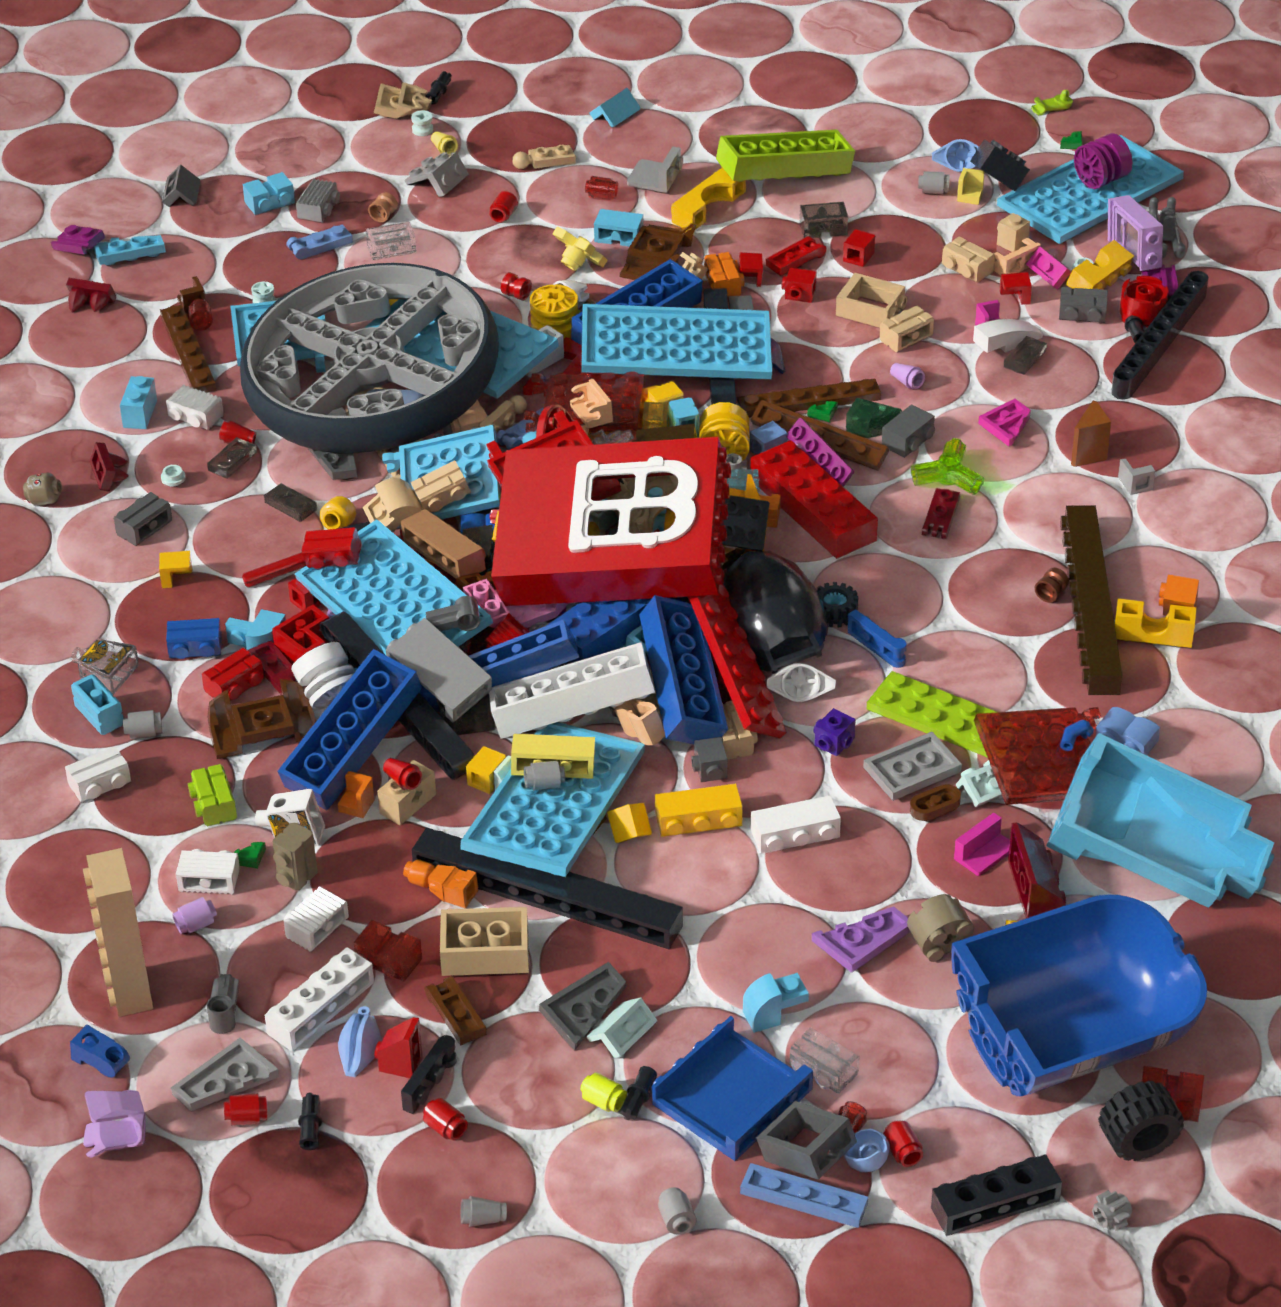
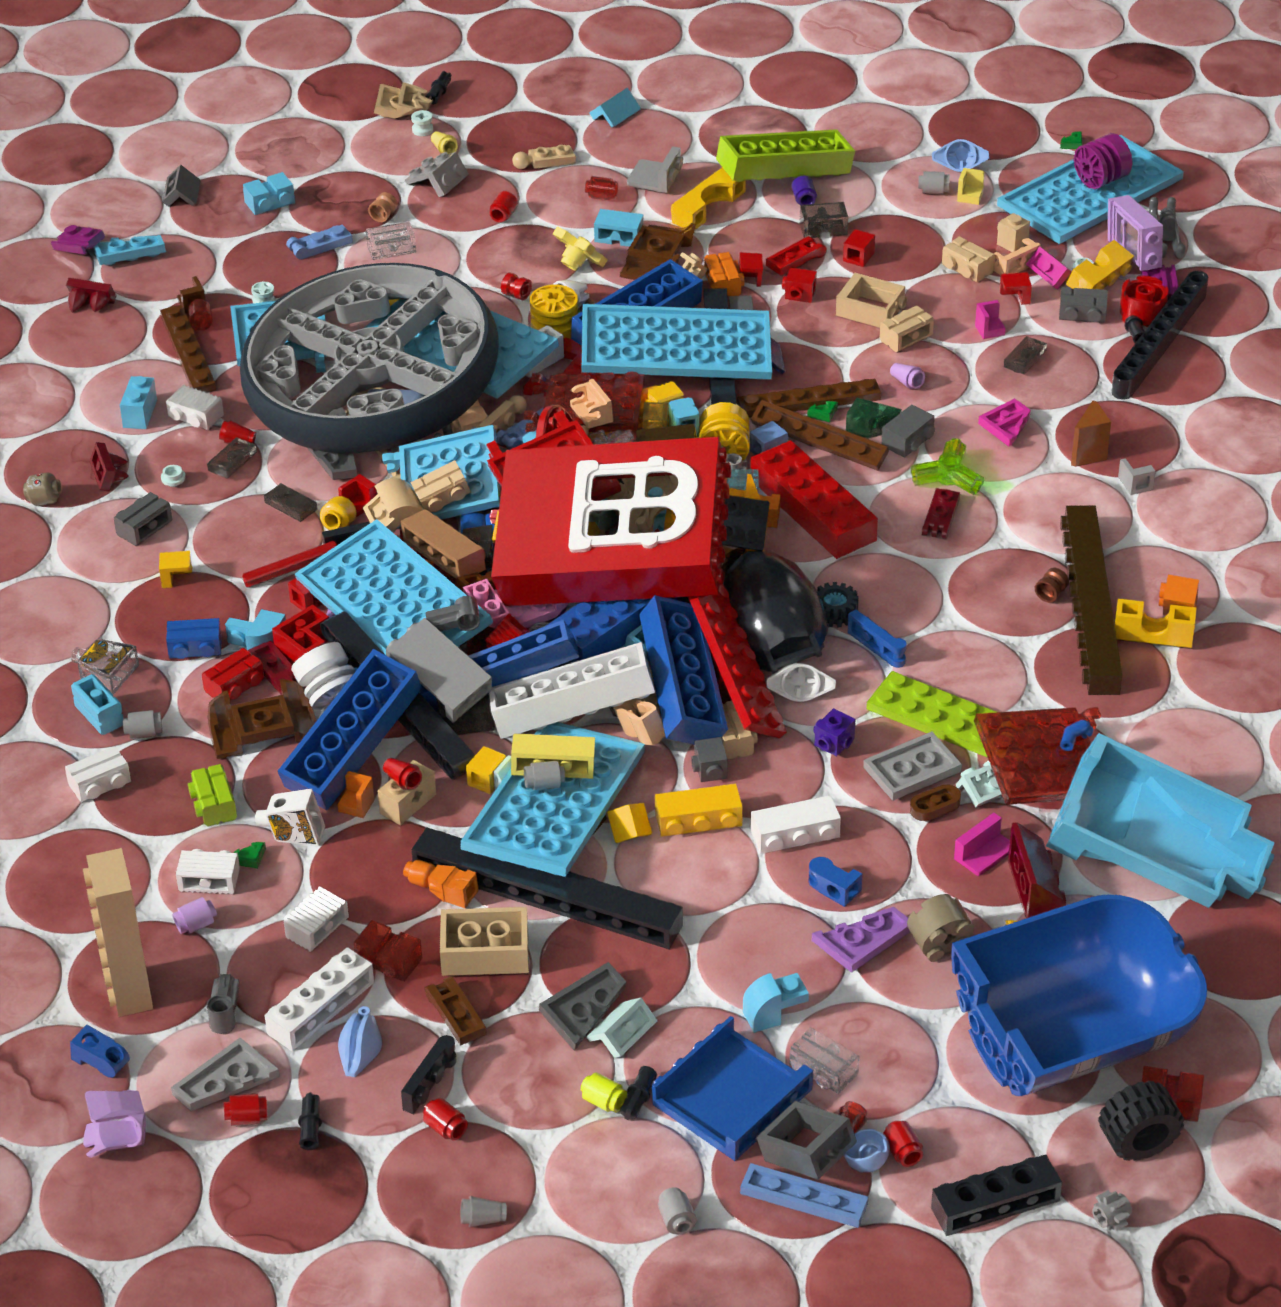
dark tan brick [272,823,318,890] -> none
light grey brick [296,178,340,223] -> none
red brick [302,527,362,569] -> none
red slope [375,1017,423,1078] -> none
magenta bracket [786,418,854,487] -> none
black brick [970,139,1030,192] -> none
white slope [973,319,1043,353] -> none
lime piece [1031,90,1073,116] -> none
medium blue brick [1096,707,1160,755] -> none
none -> red panel [338,474,377,517]
none -> dark purple brick [792,176,817,207]
none -> blue leg [808,857,862,907]

